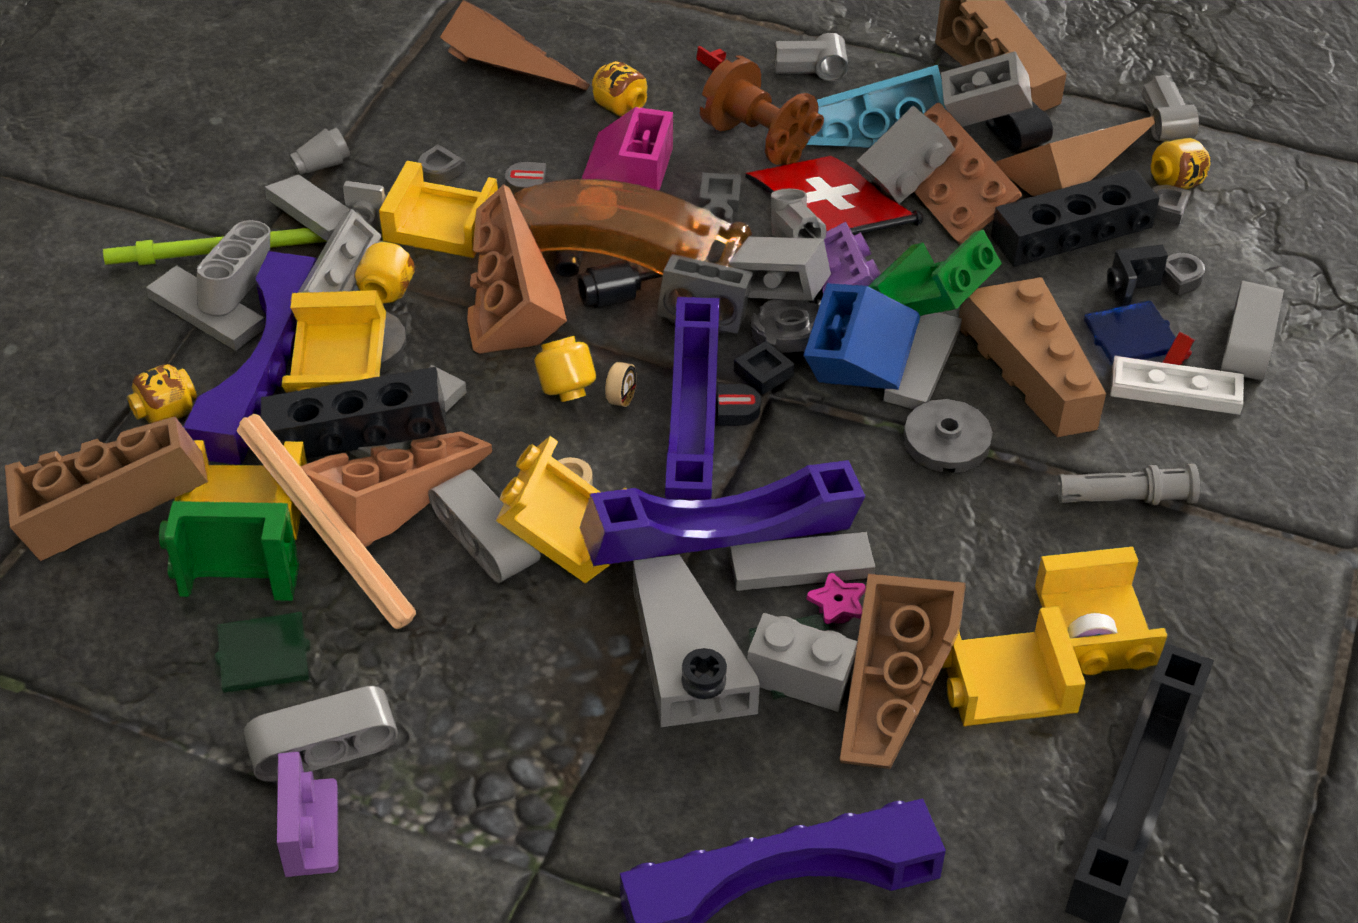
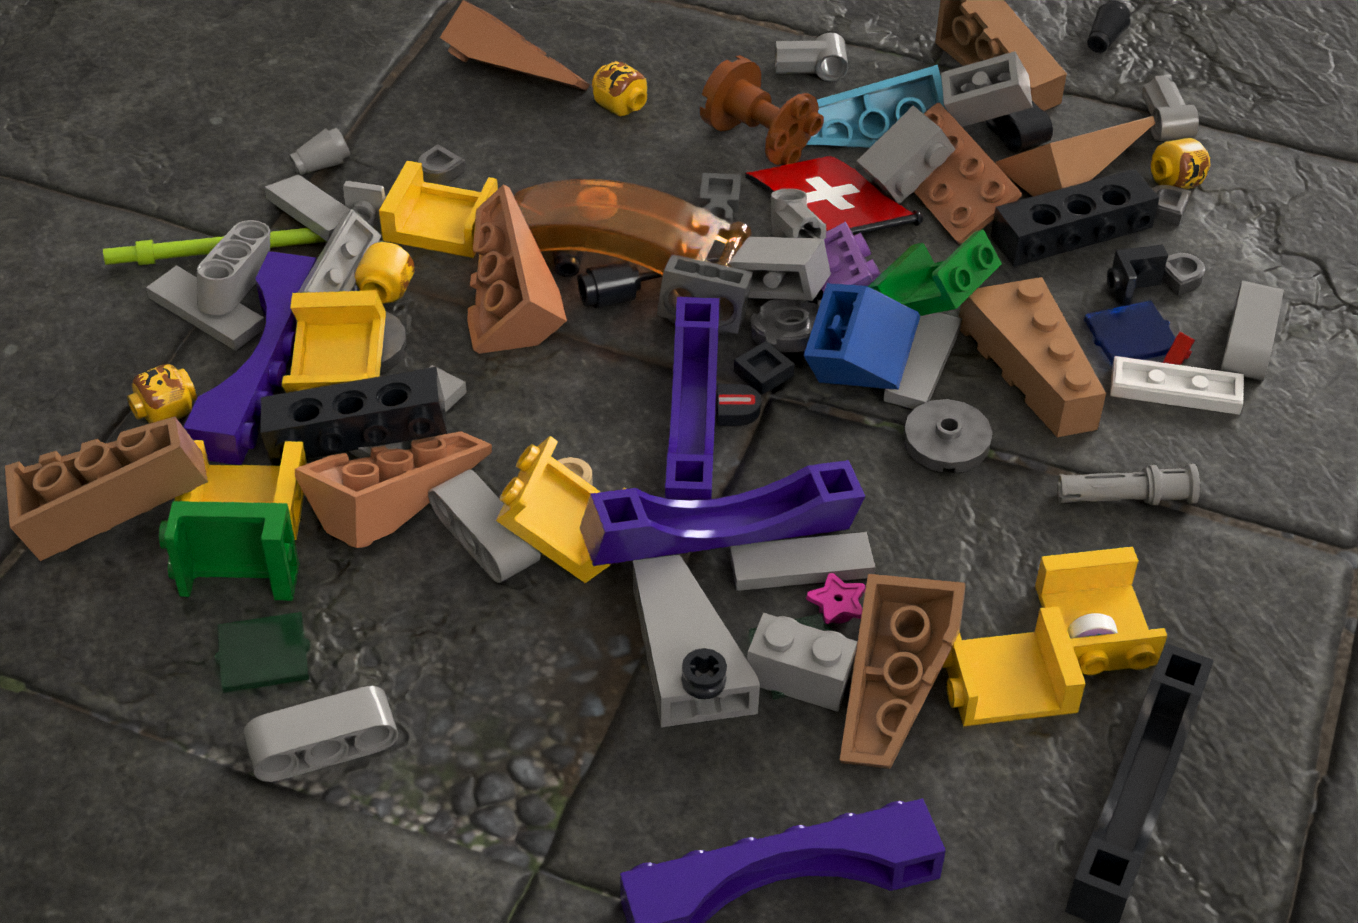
light nougat axle [237,414,416,629] -> none
medium lavender bracket [277,752,339,877] -> none
flat silver tile [505,162,547,199] -> none
yellow head [534,336,596,402] -> none
dark pink slope [581,107,673,197] -> none
tan tile [605,362,637,407] -> none
red piece [696,46,726,71] -> none
none -> black cone [1087,1,1130,53]

